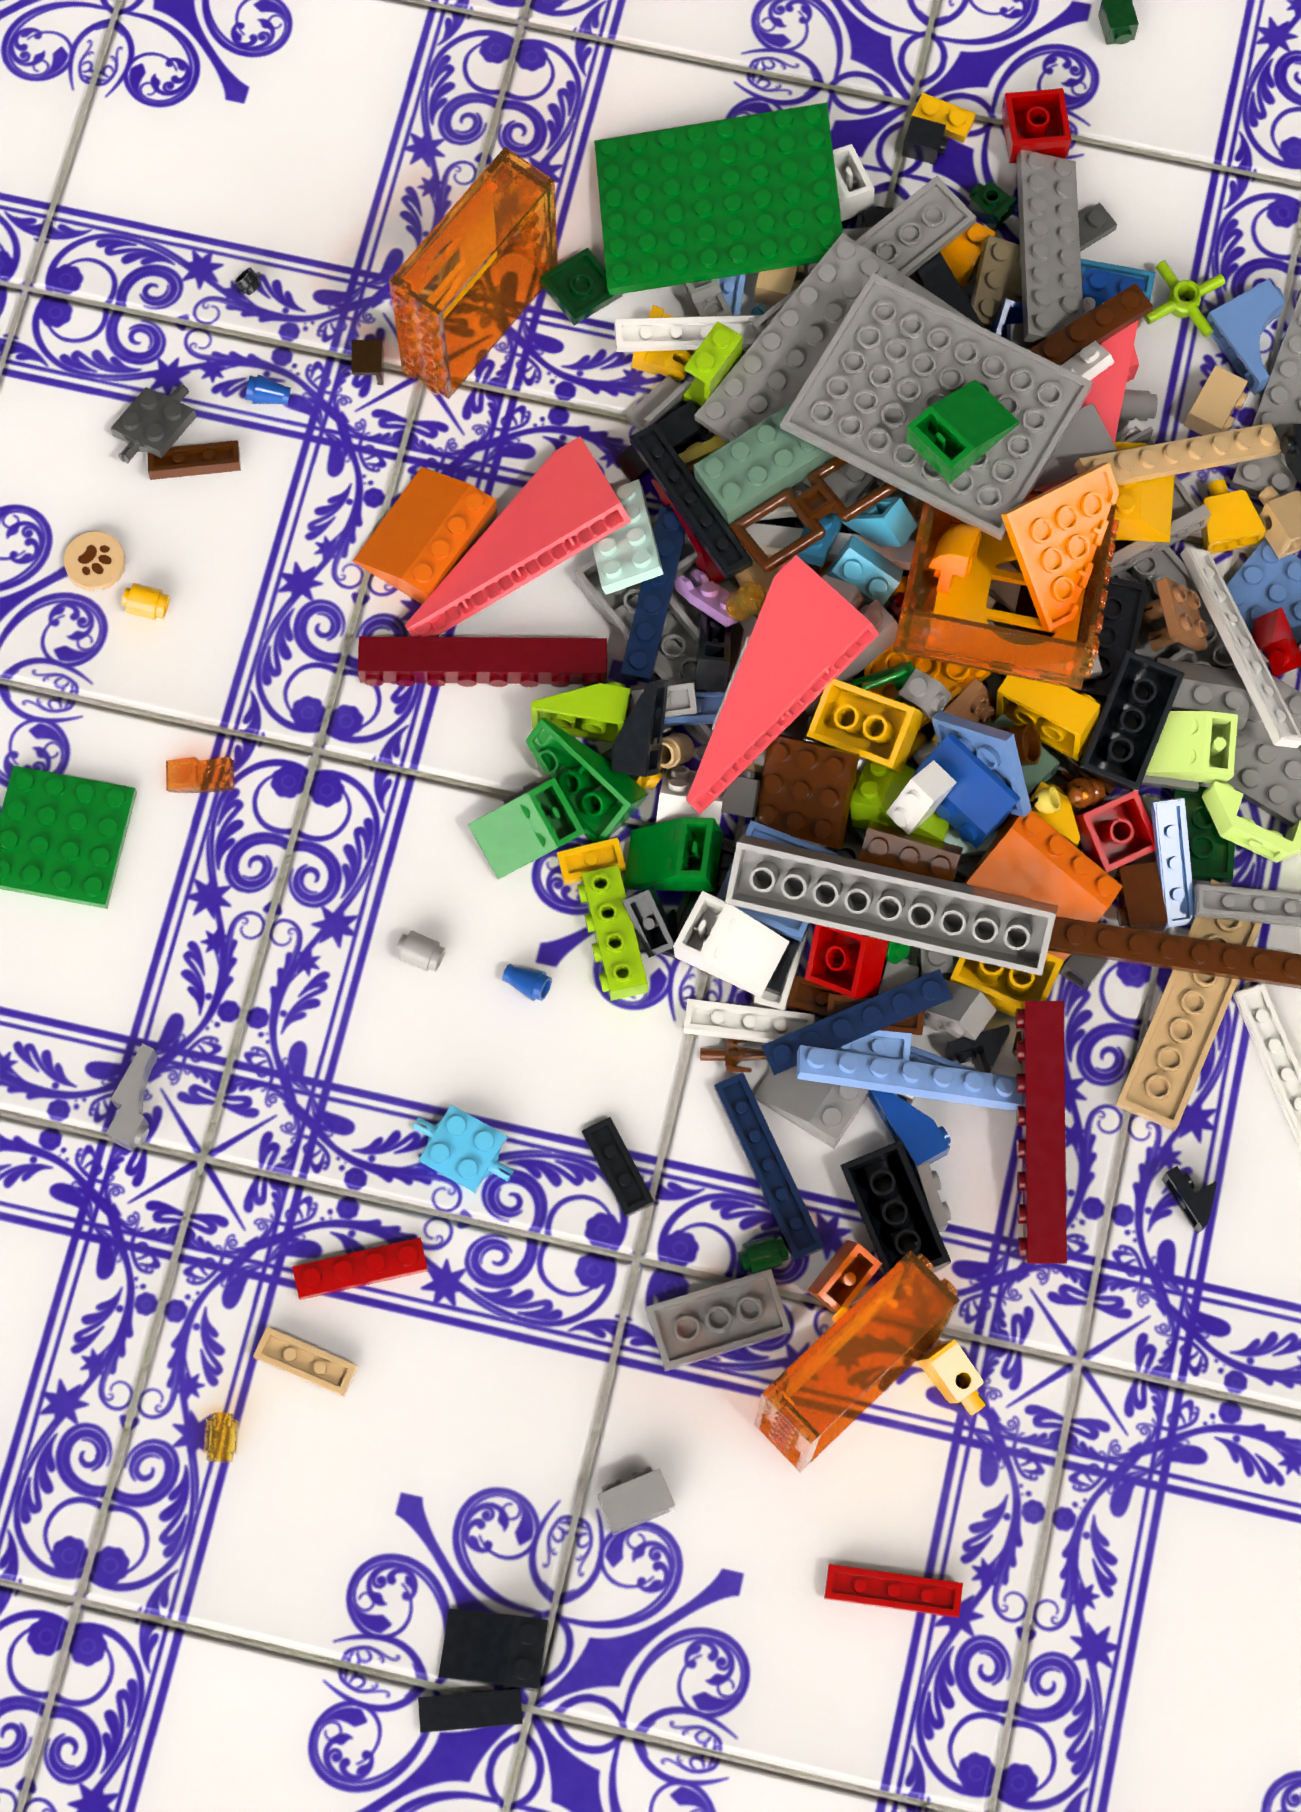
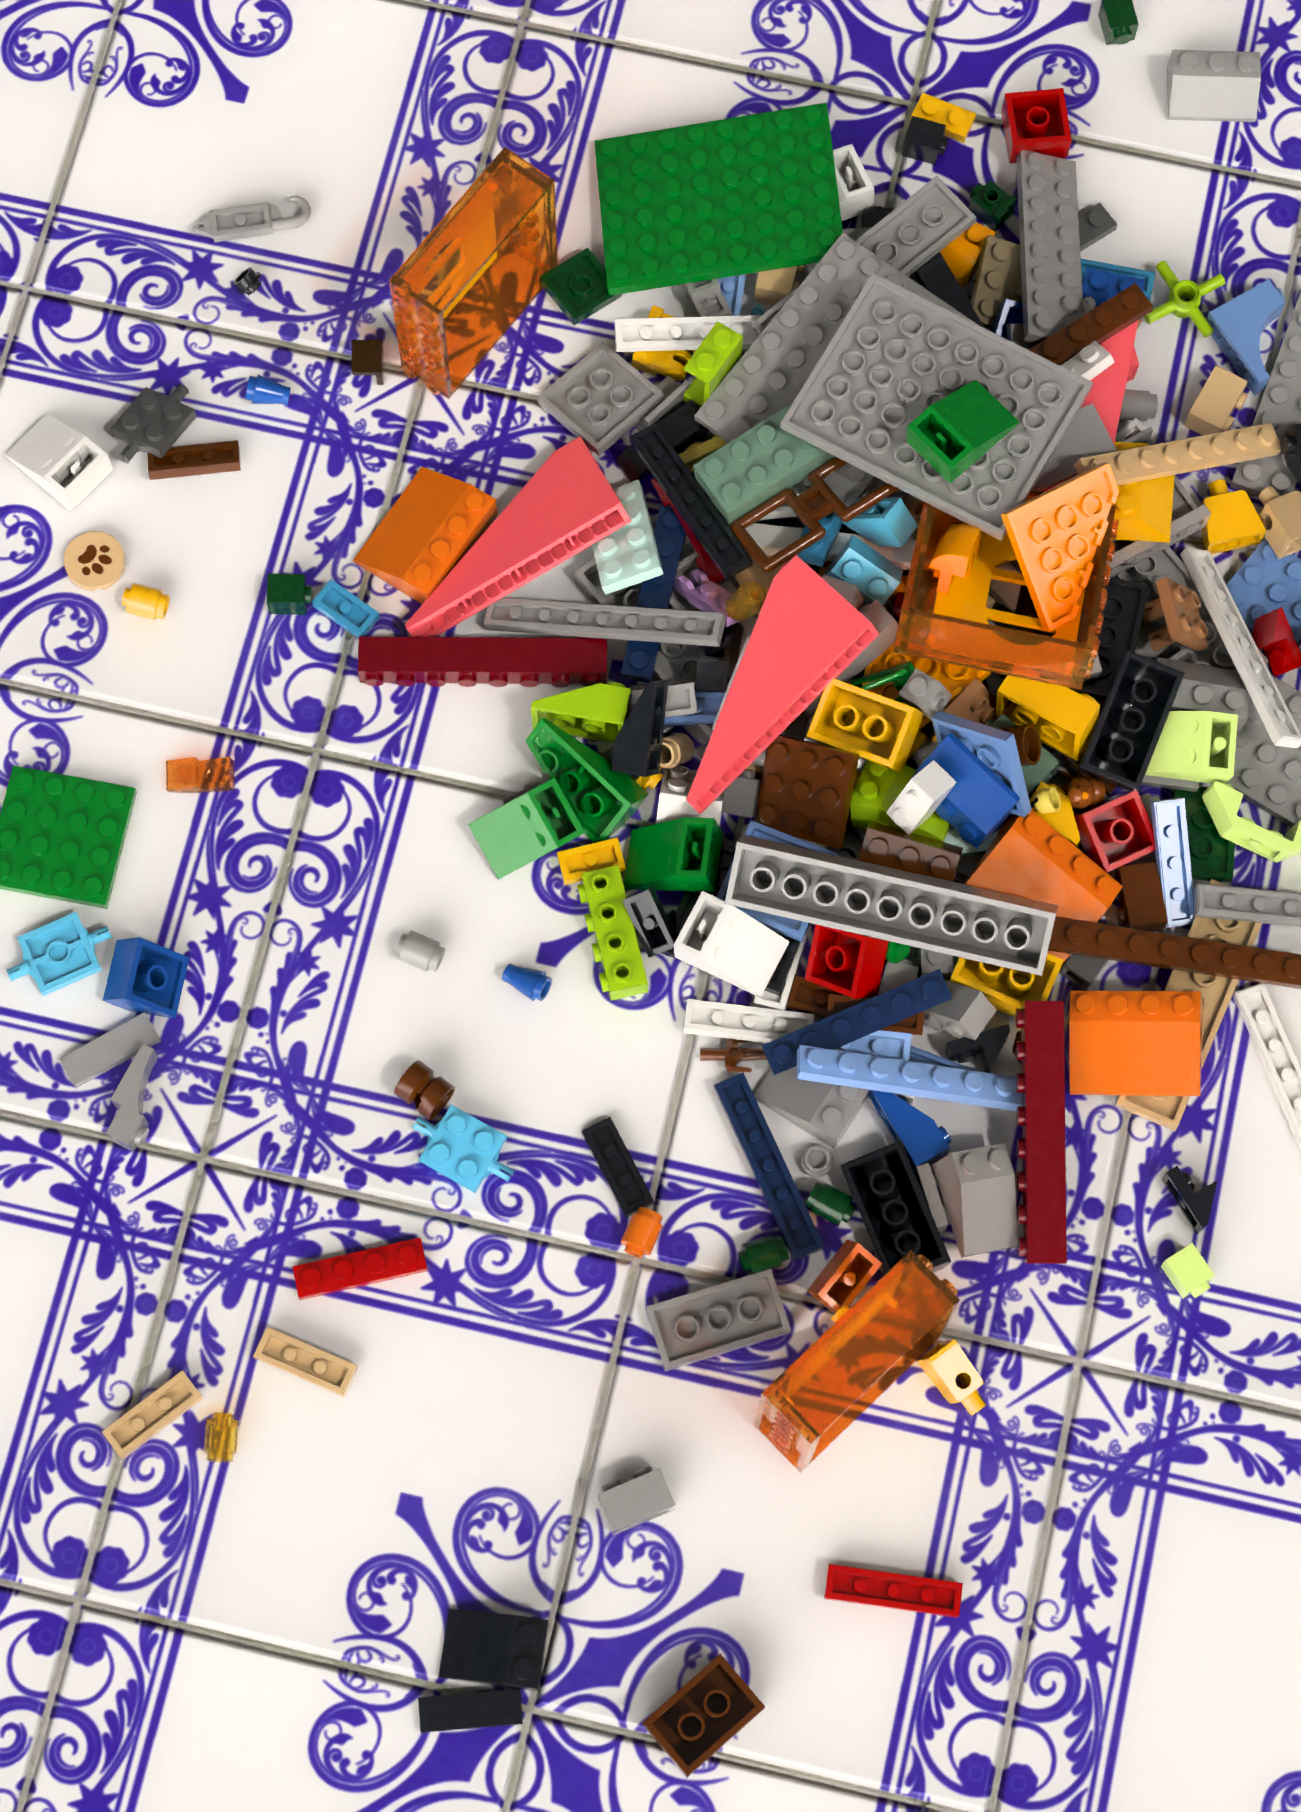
none -> white slope [5,414,113,511]
none -> medium azure plate [6,912,112,996]
none -> light grey tile [60,1012,161,1088]
none -> blue slope [102,937,189,1018]
none -> tan plate [102,1370,203,1460]
none -> light grey plate [192,196,311,243]
none -> dark green brick [266,574,313,615]
none -> dark azure plate [312,579,380,639]
none -> reddish brown wheel [394,1060,455,1120]
none -> light grey plate [483,598,726,647]
none -> light grey plate [537,342,665,456]
none -> orange brick [620,1207,663,1258]
none -> reddish brown brick [642,1654,765,1778]
none -> light grey plate [801,1145,833,1177]
none -> dark green brick [805,1182,856,1226]
none -> light grey slope [932,1143,1018,1258]
none -> orange slope [1069,991,1203,1096]
none -> yellowish green brick [1161,1243,1215,1299]
none -> slope [1167,50,1261,122]

